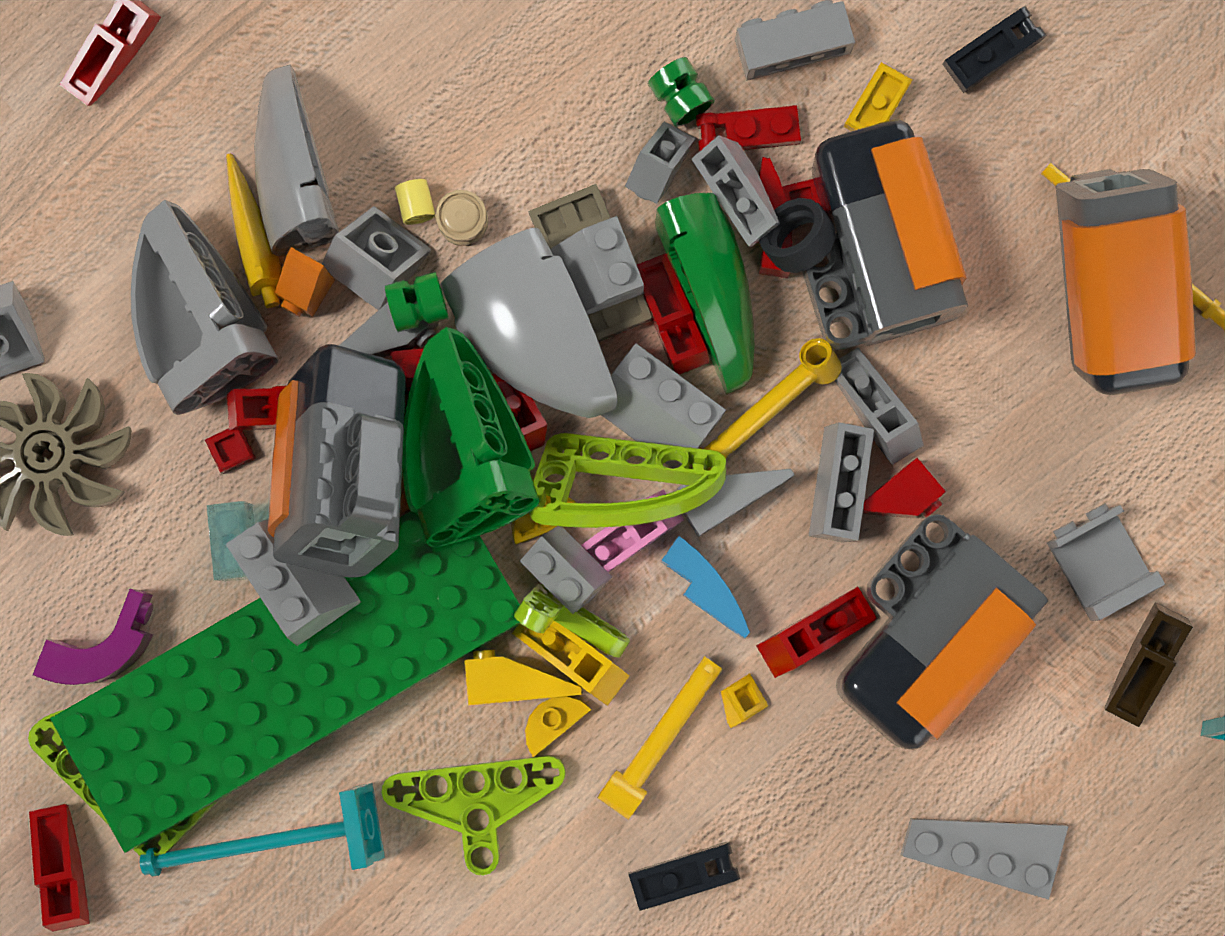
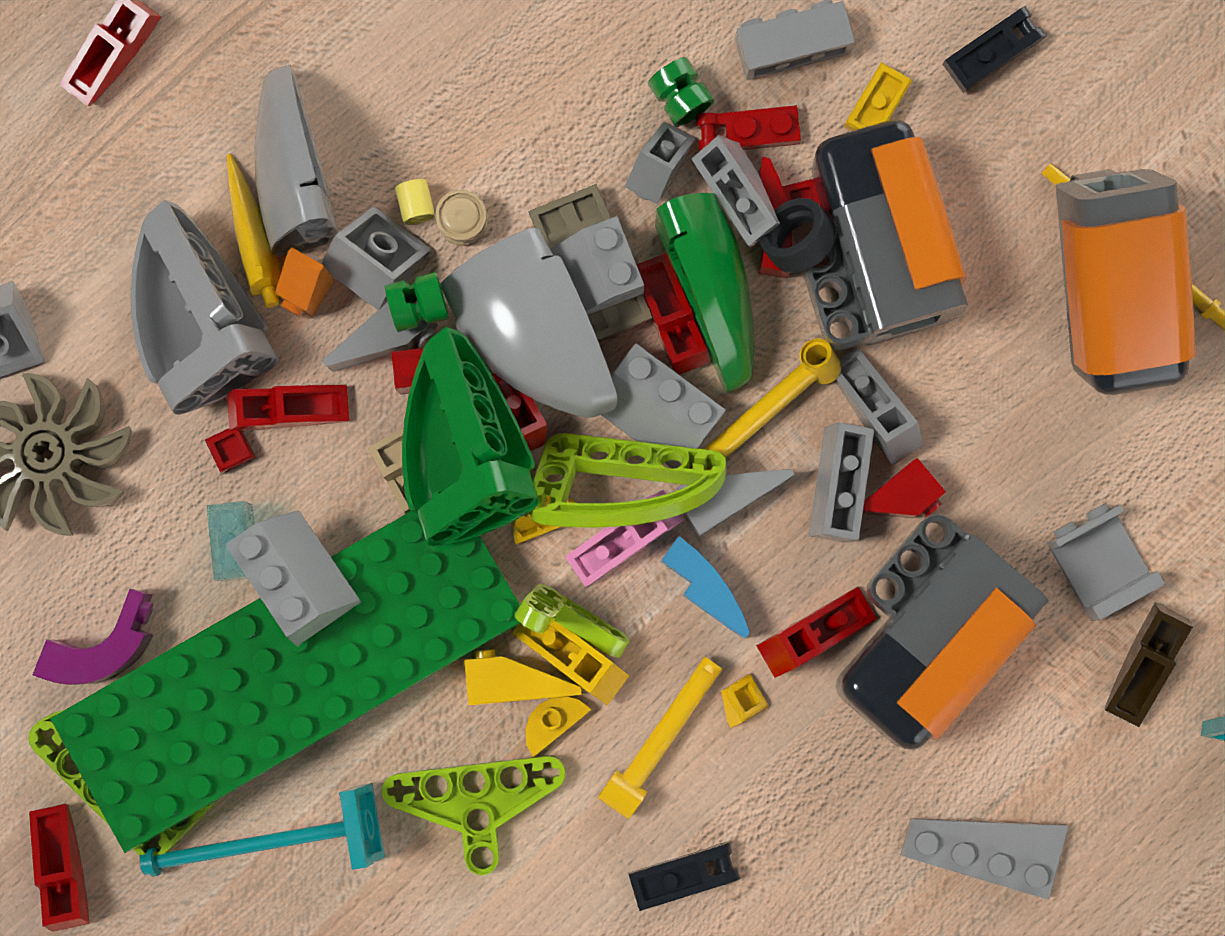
dark grey piece [268,344,406,578] -> none
light grey brick [520,526,612,614] -> none

